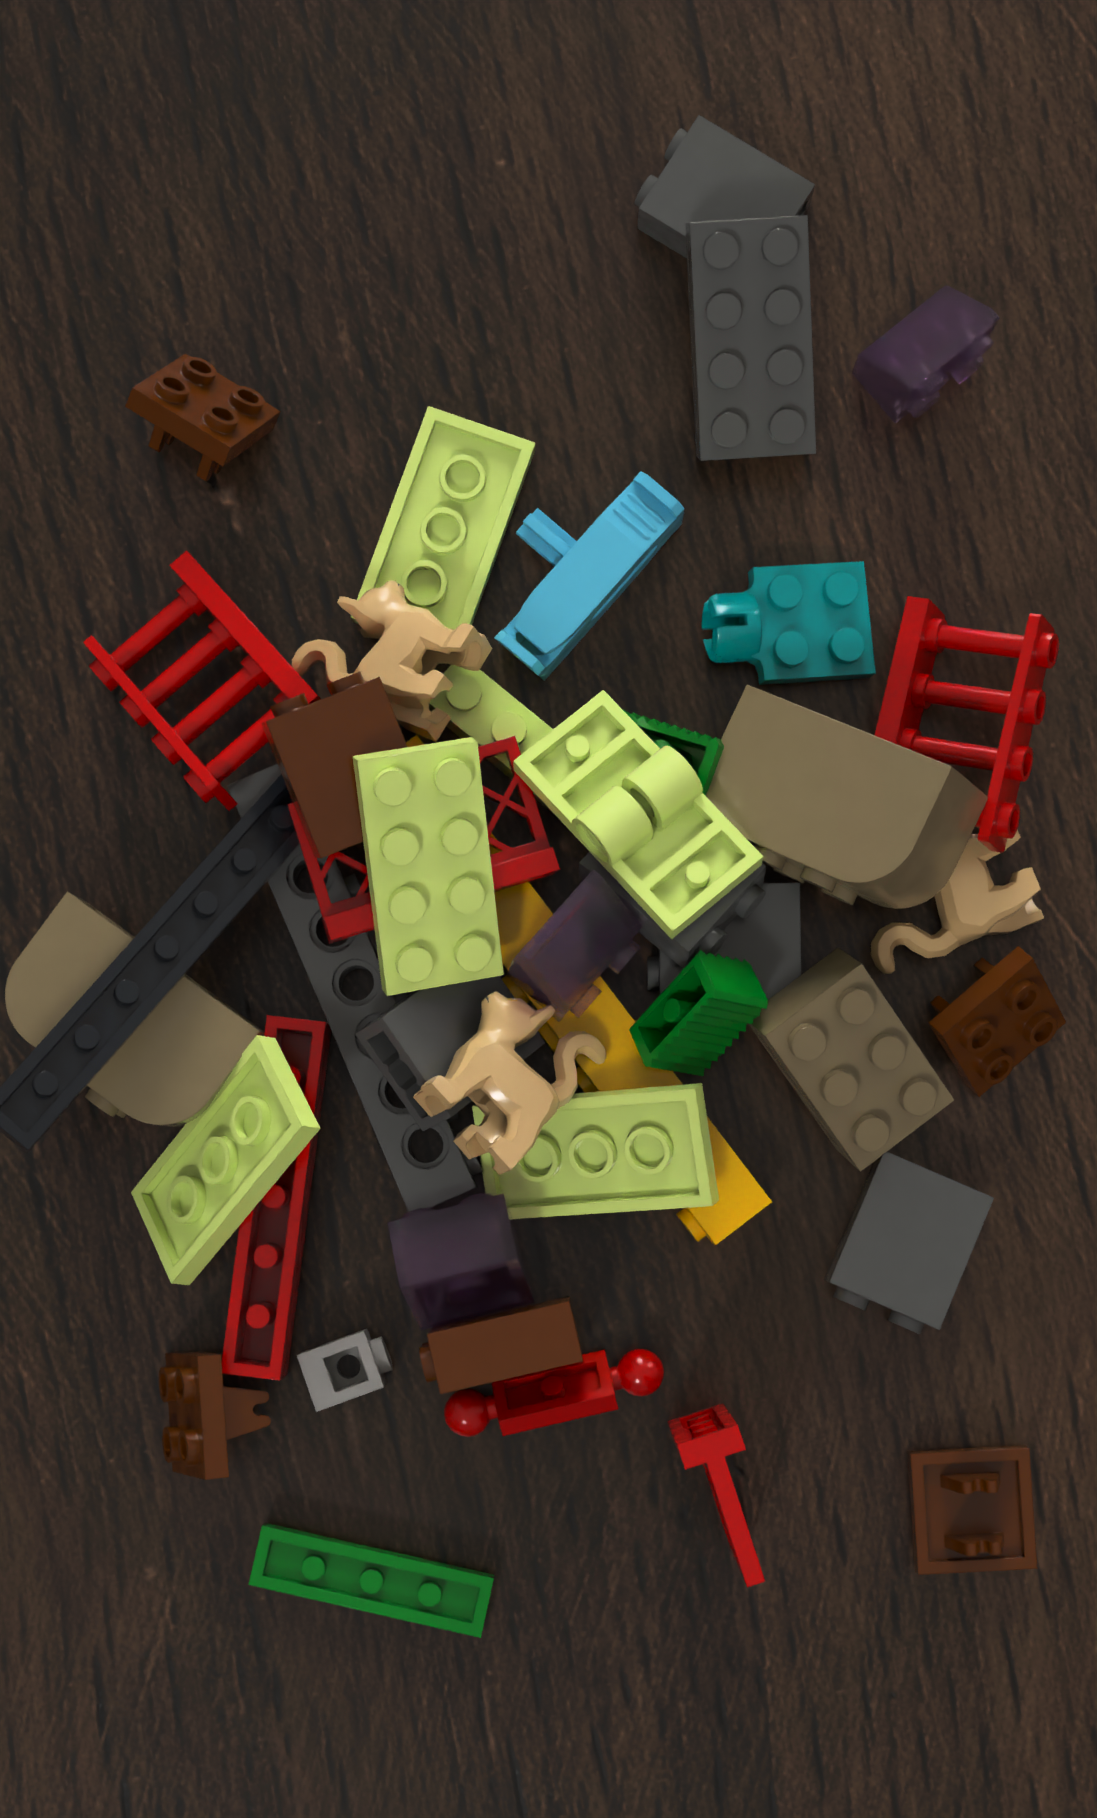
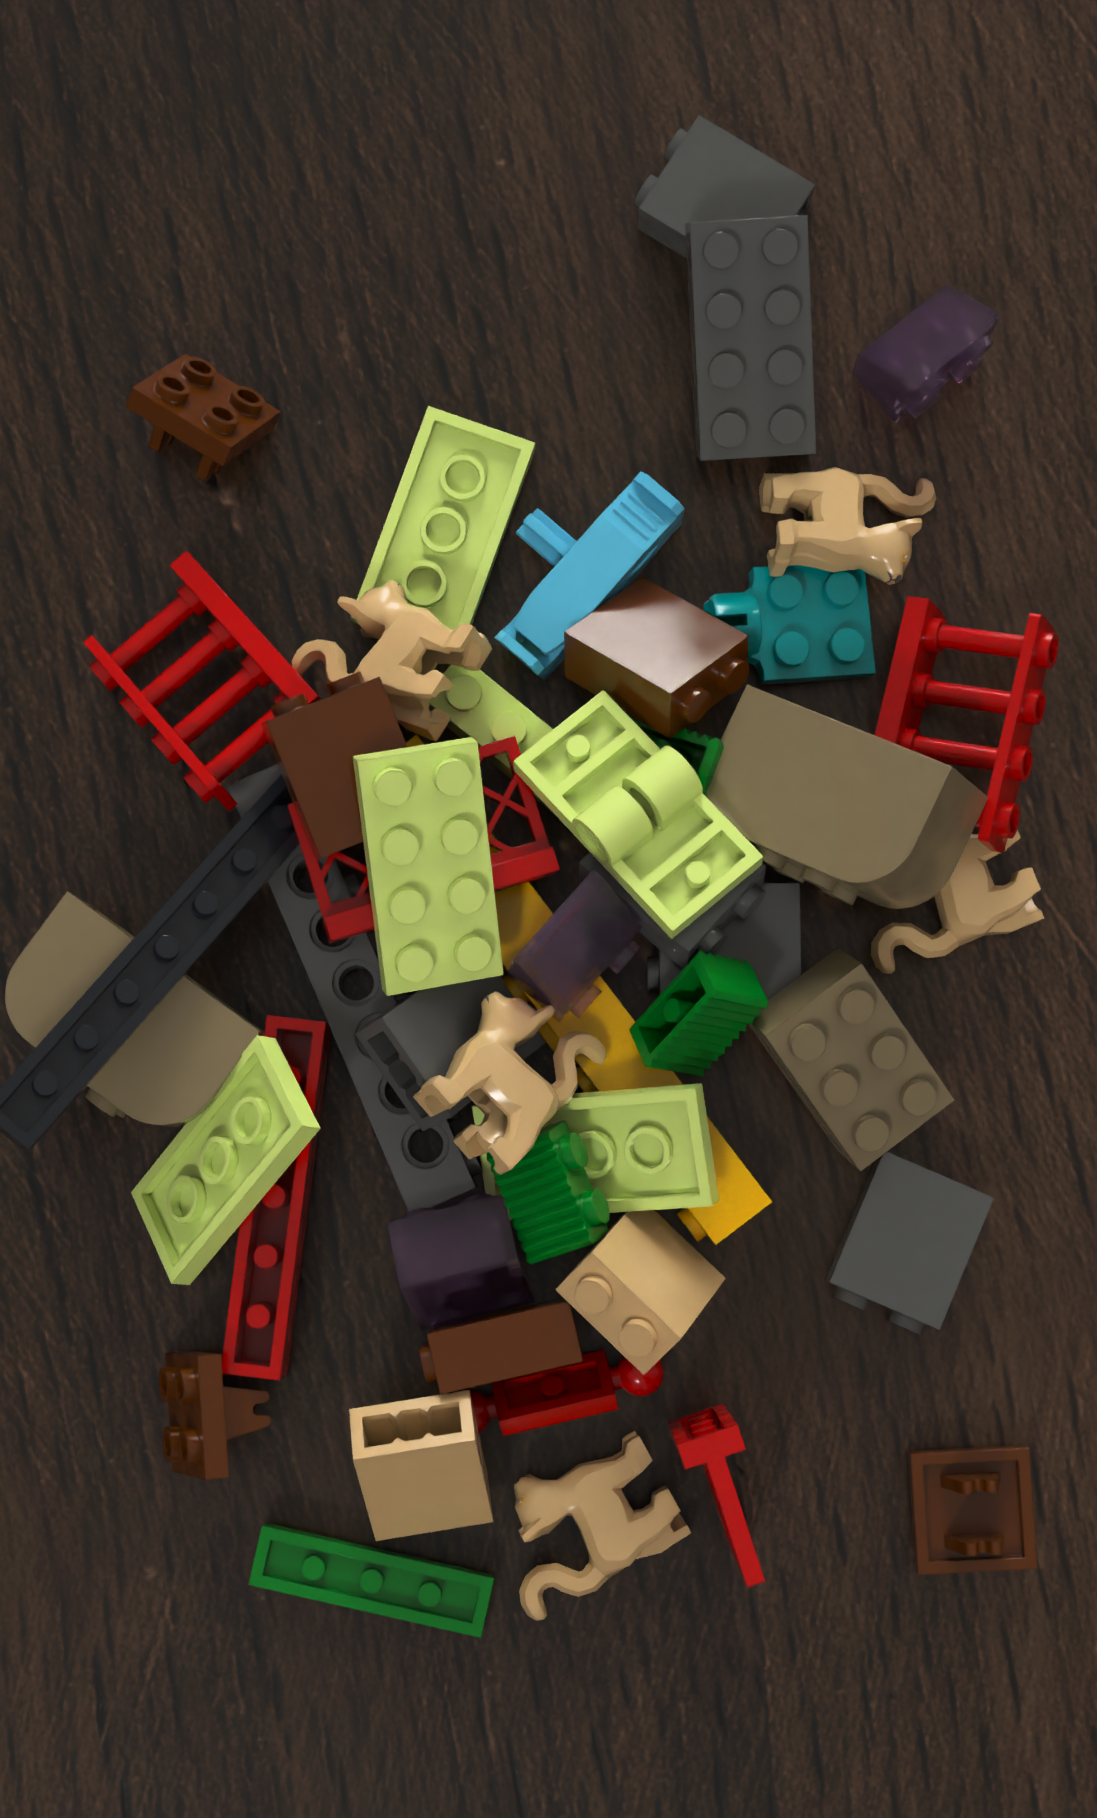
light grey brick [297,1328,393,1412] -> none
reddish brown plate [928,946,1066,1097] -> none
none -> tan brick [349,1390,493,1541]
none -> green brick [487,1120,610,1264]
none -> tan animal [514,1431,691,1621]
none -> tan brick [555,1210,726,1375]
none -> reddish brown brick [564,577,749,739]
none -> tan animal [759,467,936,585]

